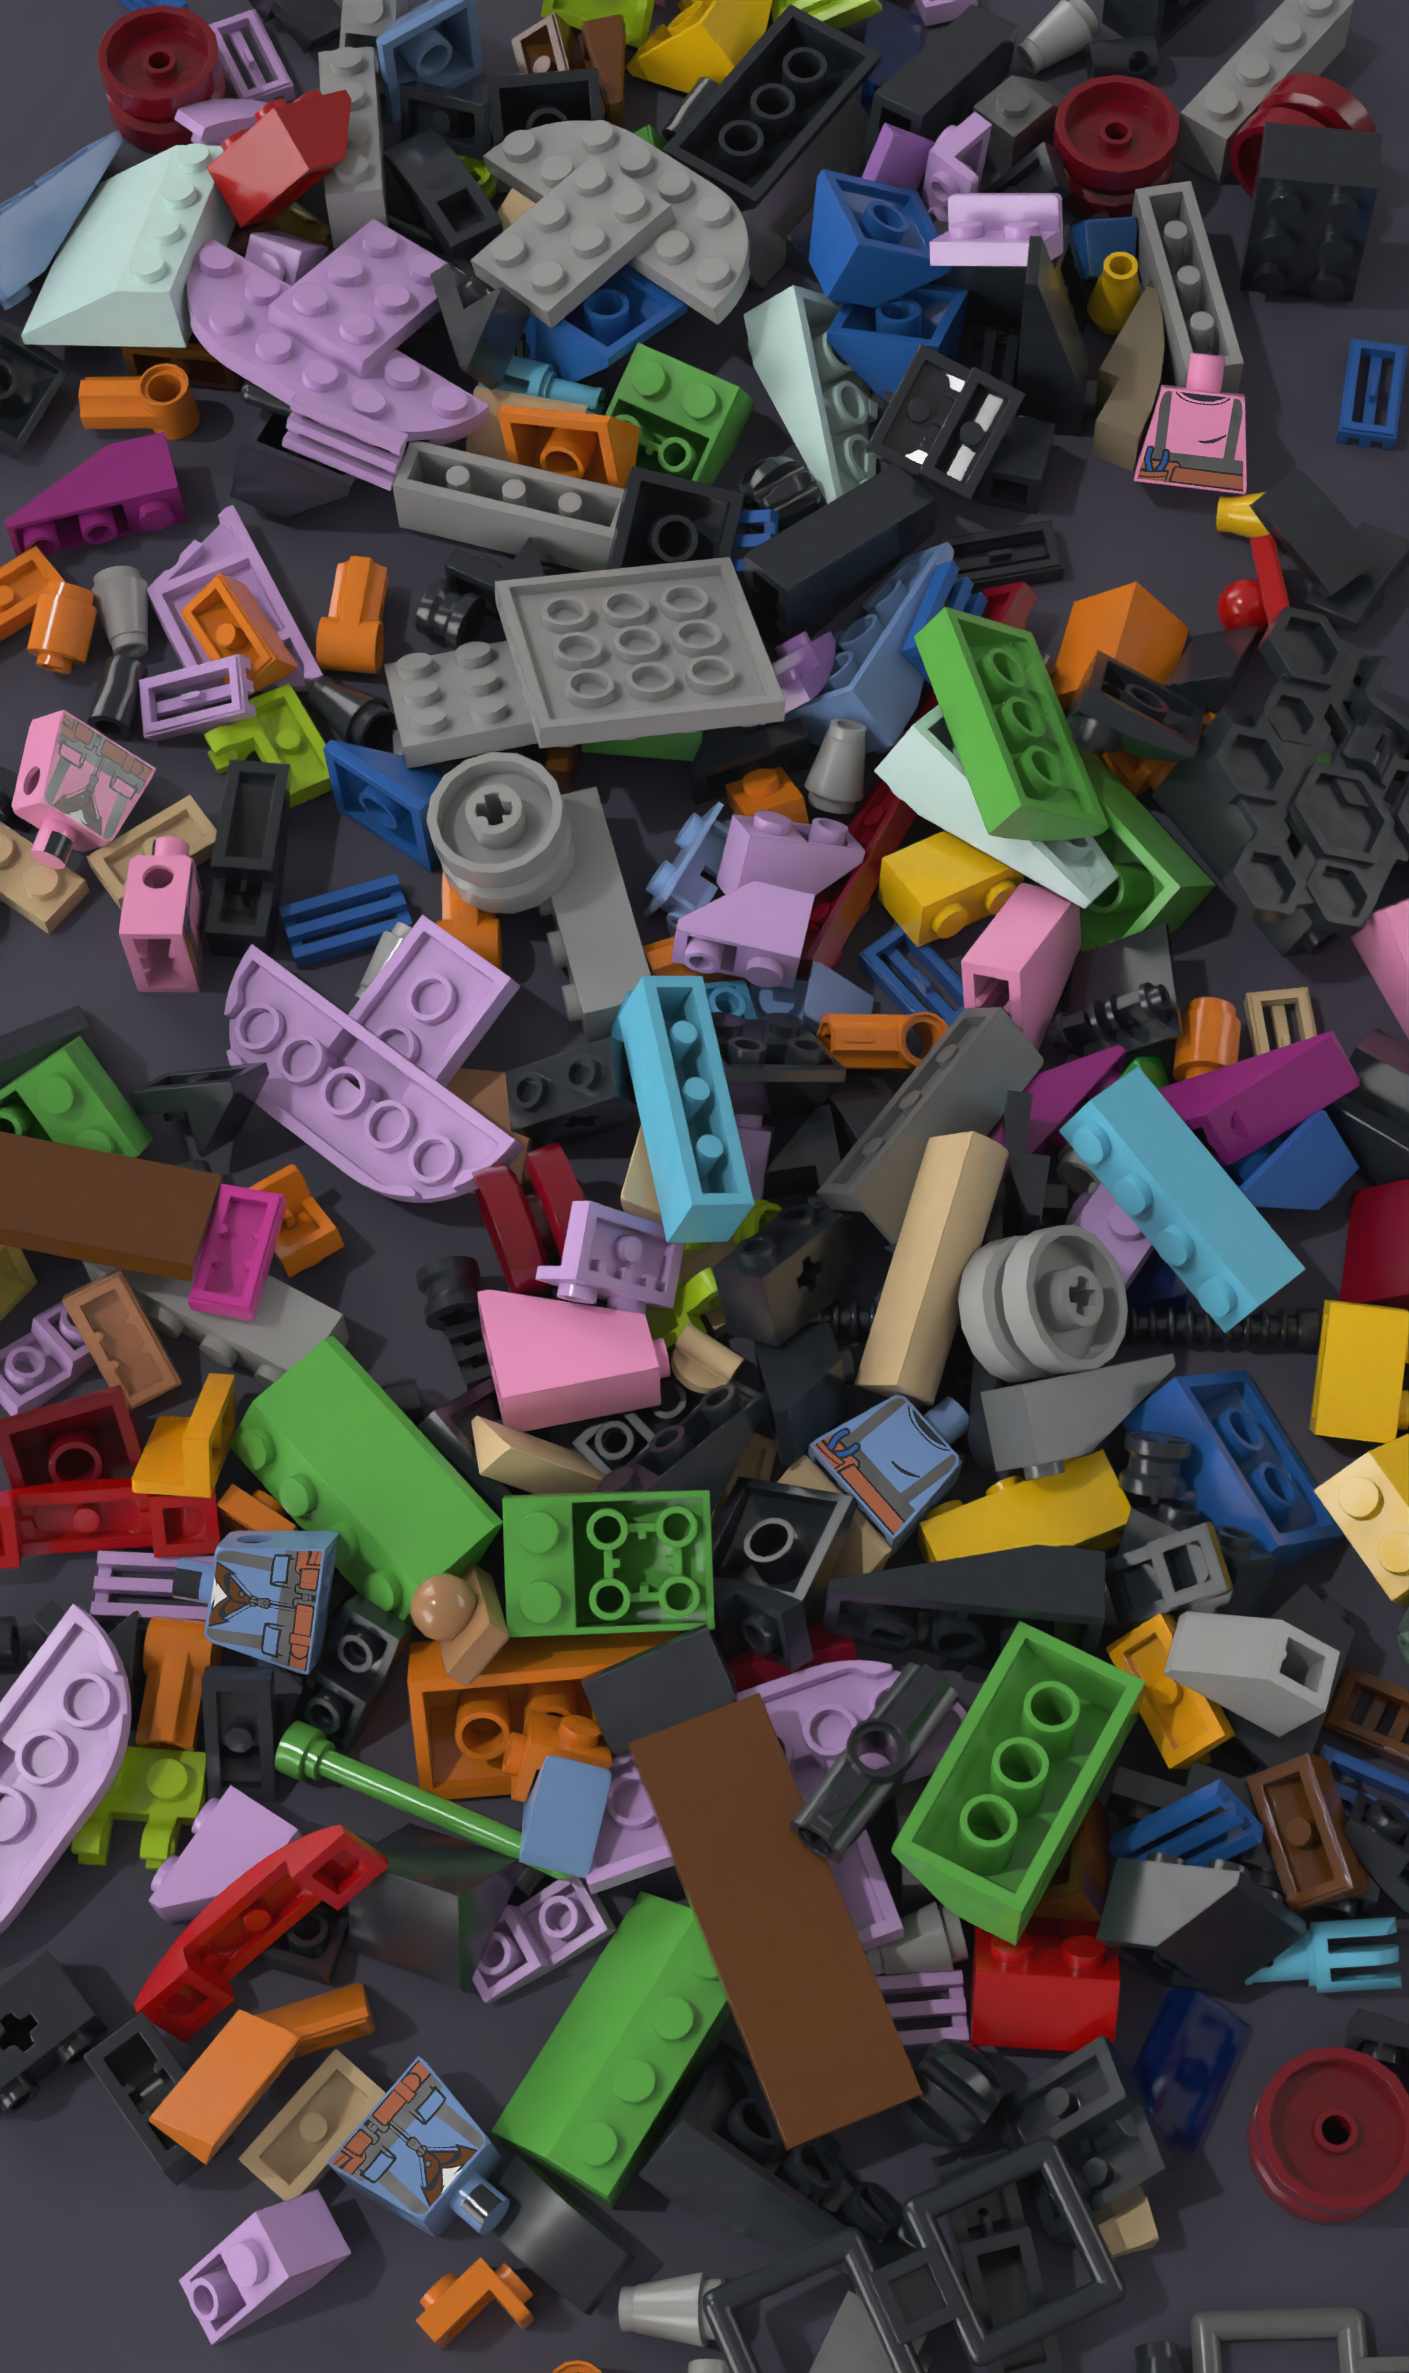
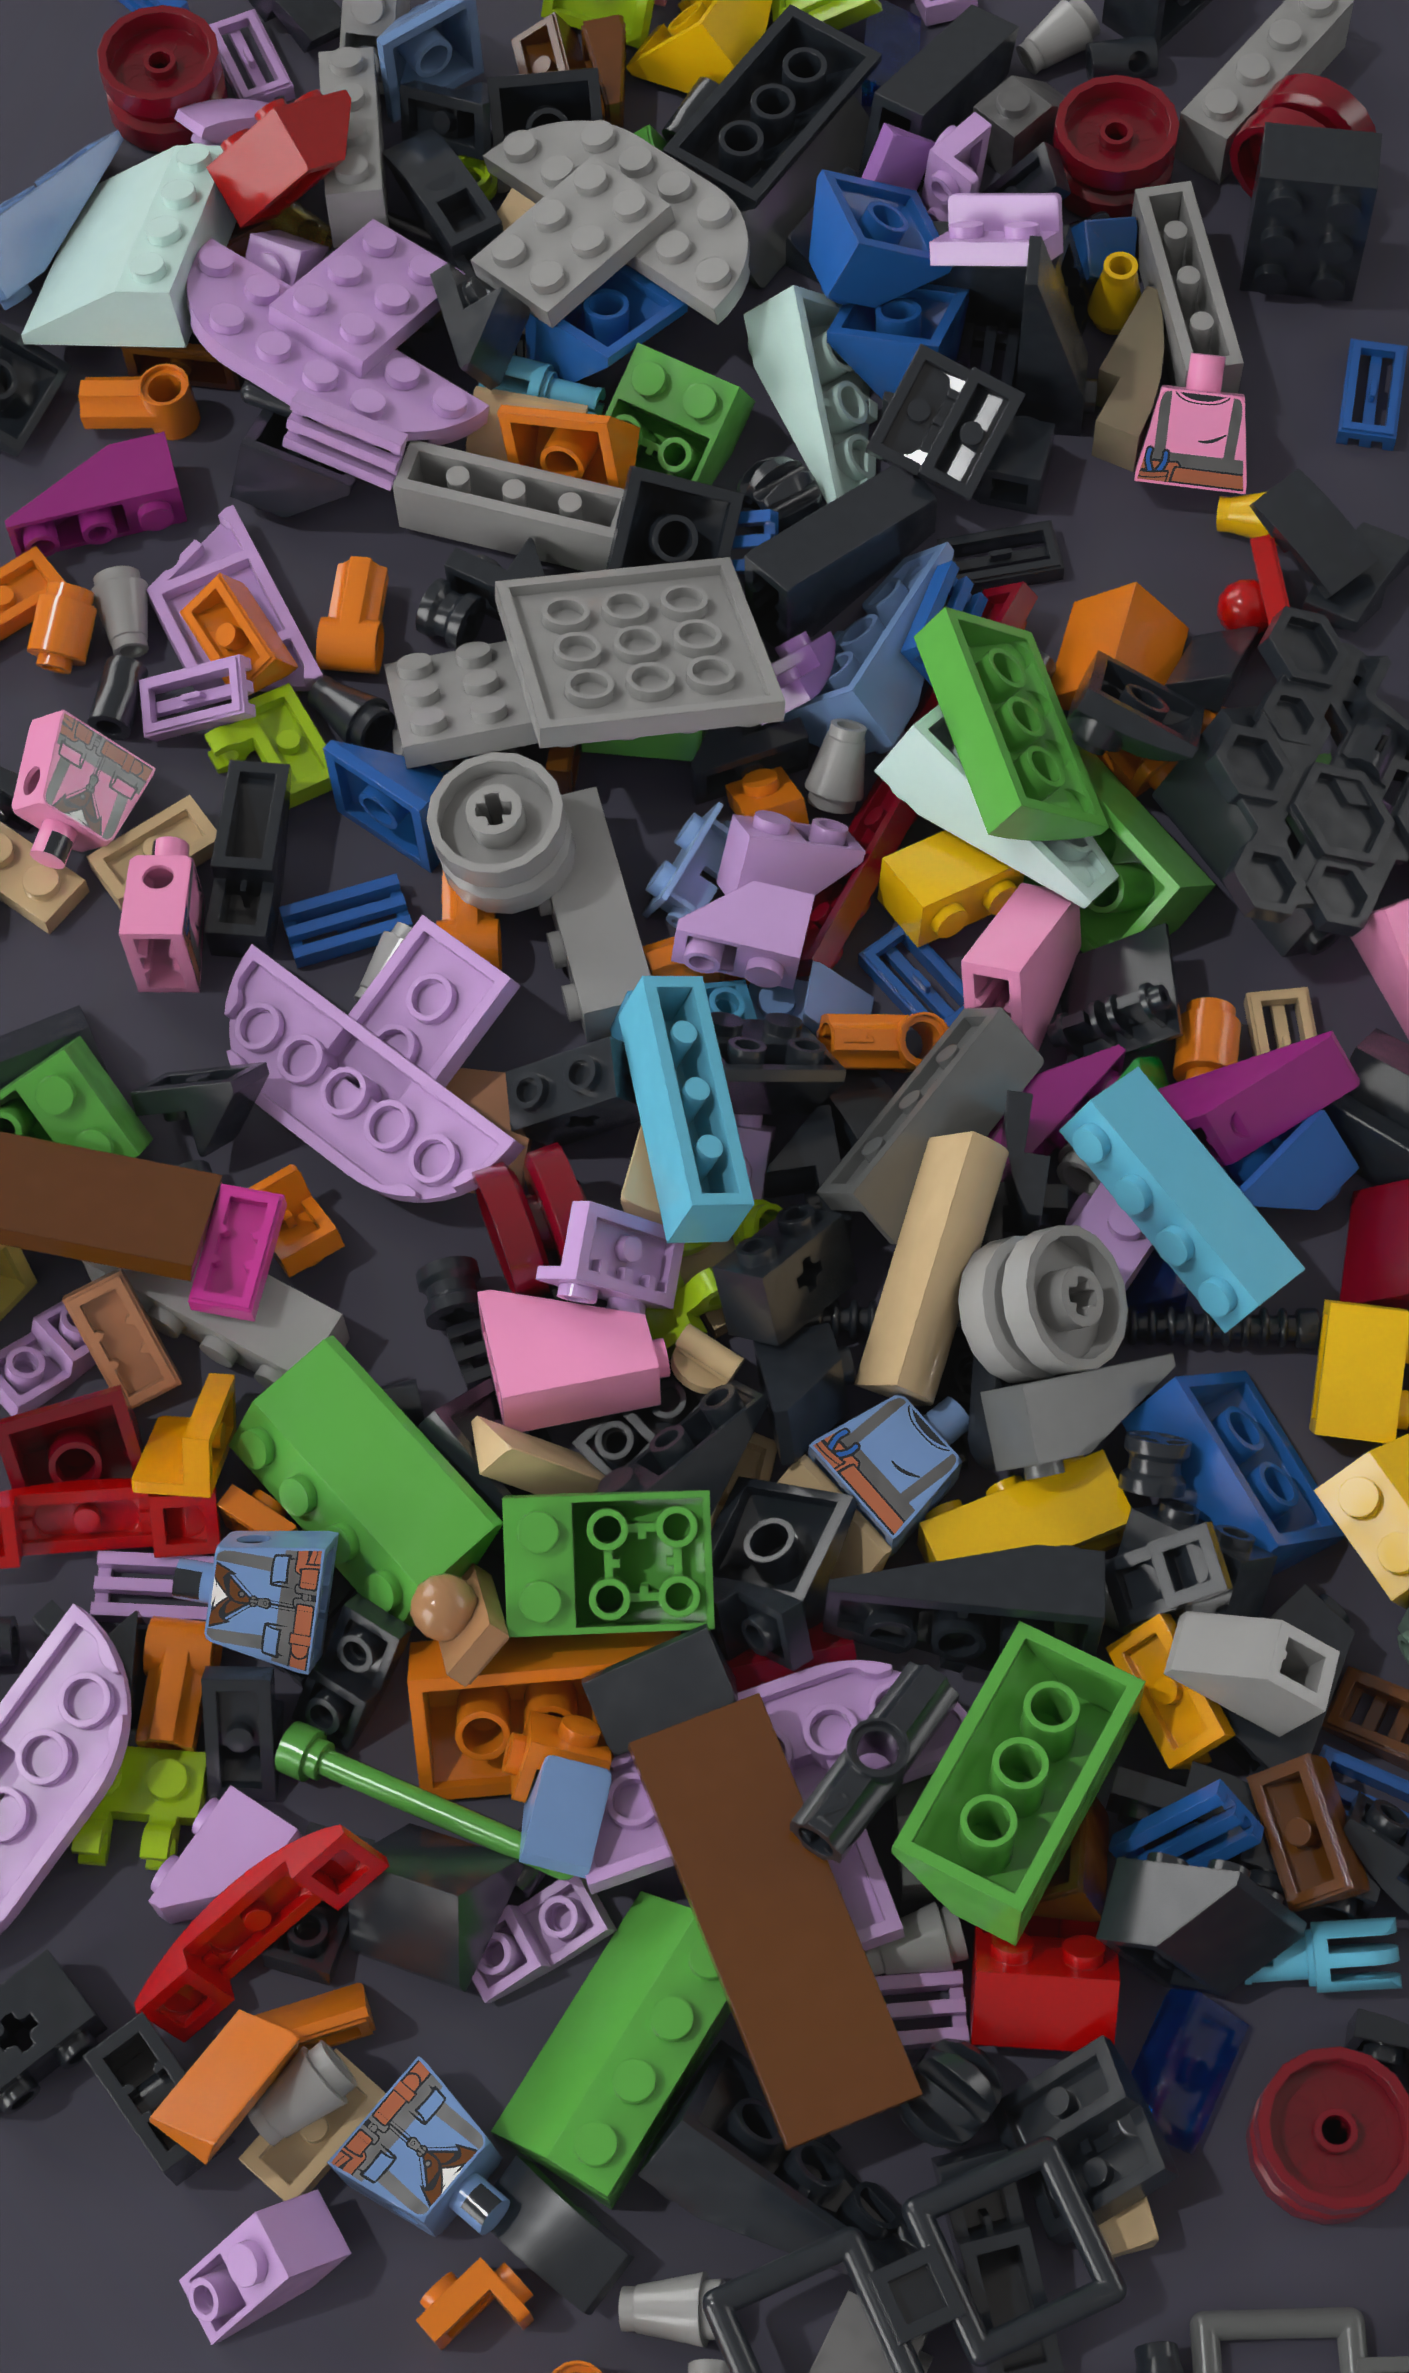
none -> light grey cone [247,2040,357,2146]

